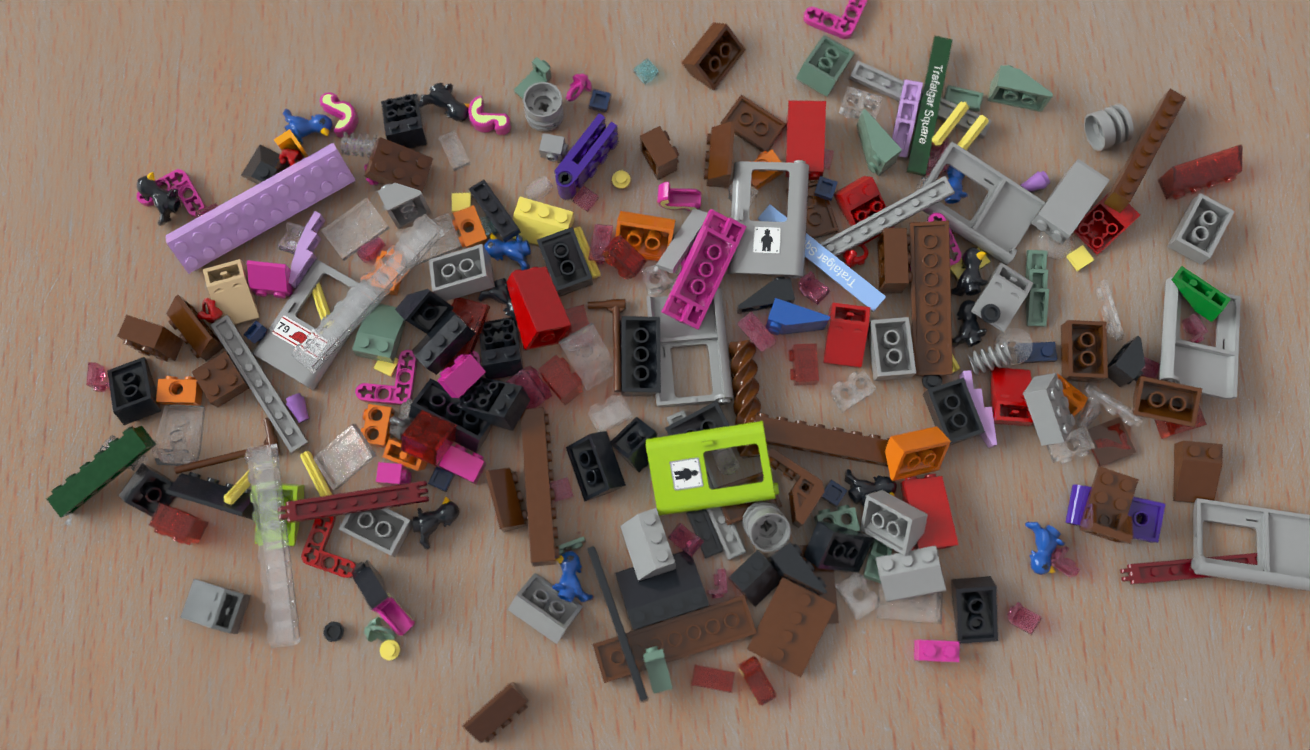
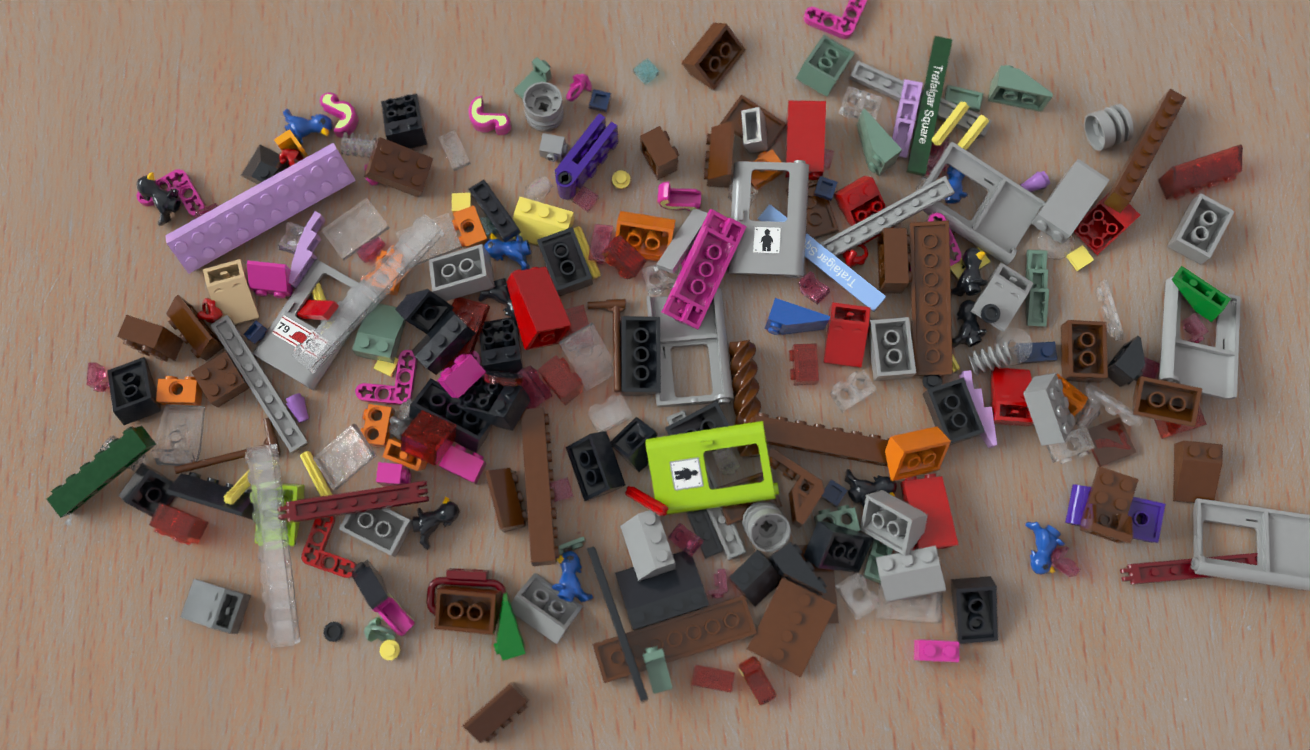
light grey slope [377,183,431,229] -> none
black animal [419,83,470,122] -> none
dark blue tile [428,466,455,492] -> none
black slope [737,276,795,314] -> none
clear pink bracket [738,311,776,352] -> none
clear pink bracket [1007,602,1042,635] -> none
none -> red tile [297,300,339,320]
none -> dark red bar [427,568,506,615]
none -> reddish brown slope [434,585,502,635]
none -> clear red tile [484,371,524,386]
none -> green slope [494,593,526,661]
none -> red axle [625,486,669,516]
none -> light grey brick [741,107,768,153]

